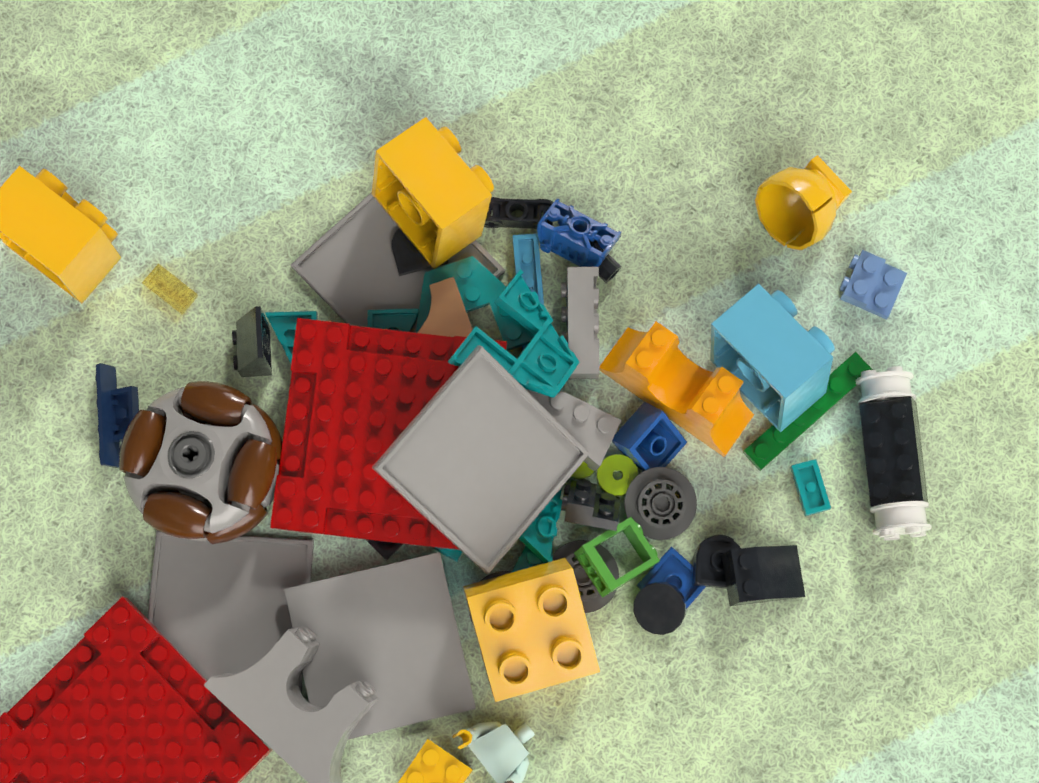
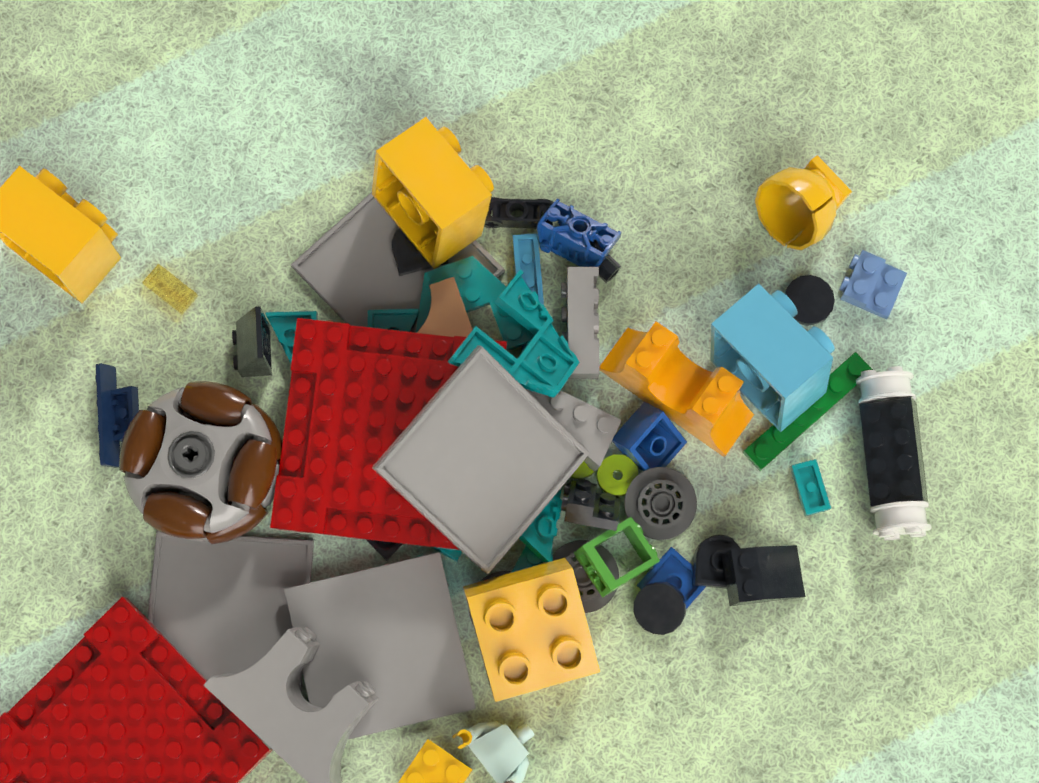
none -> black tile [784,275,835,326]

